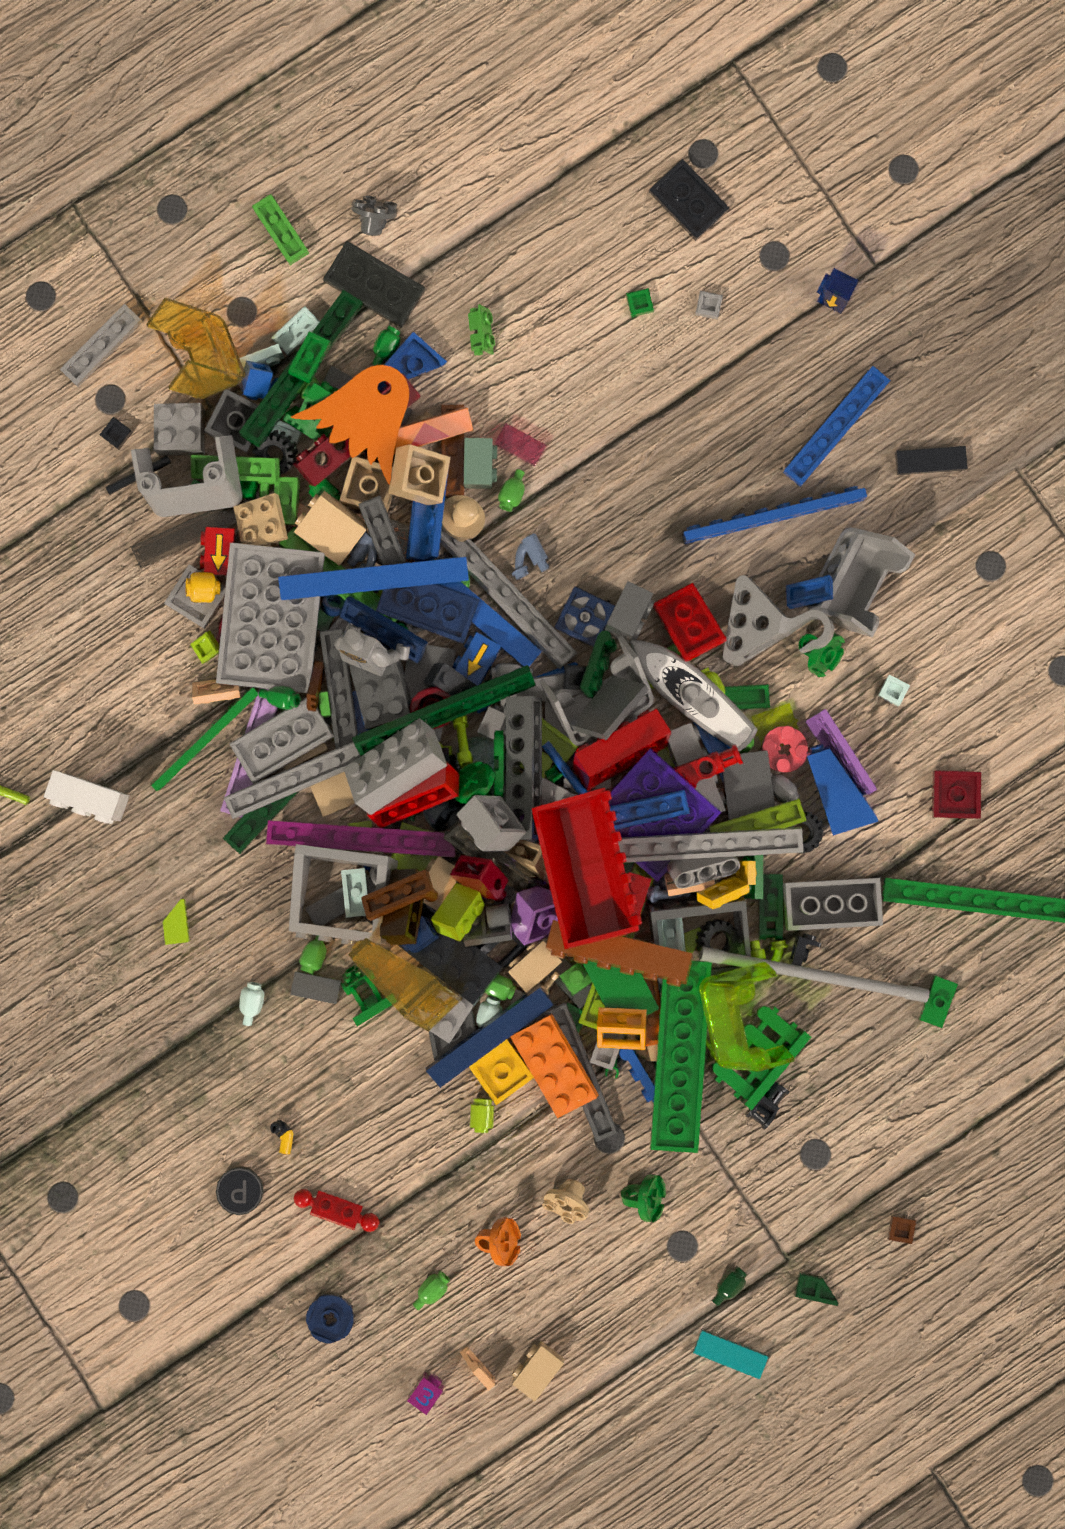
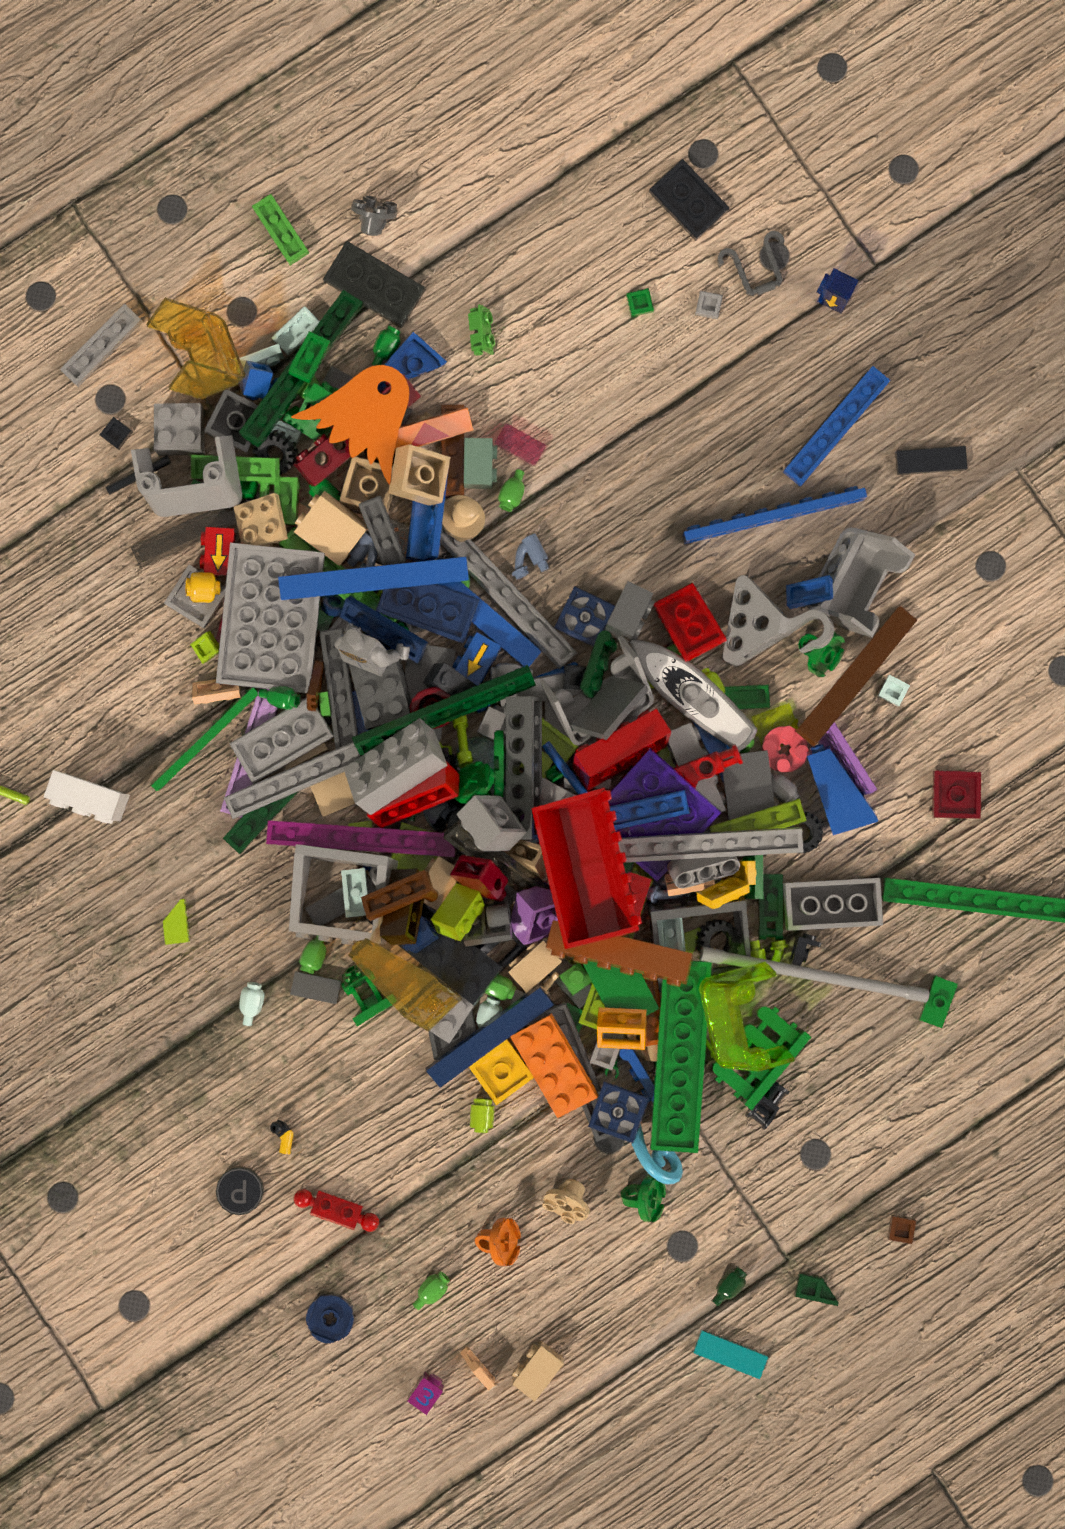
none -> dark blue piece [588,1081,649,1143]
none -> medium azure plant [631,1124,683,1184]
none -> dark grey piece [717,231,784,297]
none -> reddish brown tile [796,605,917,747]

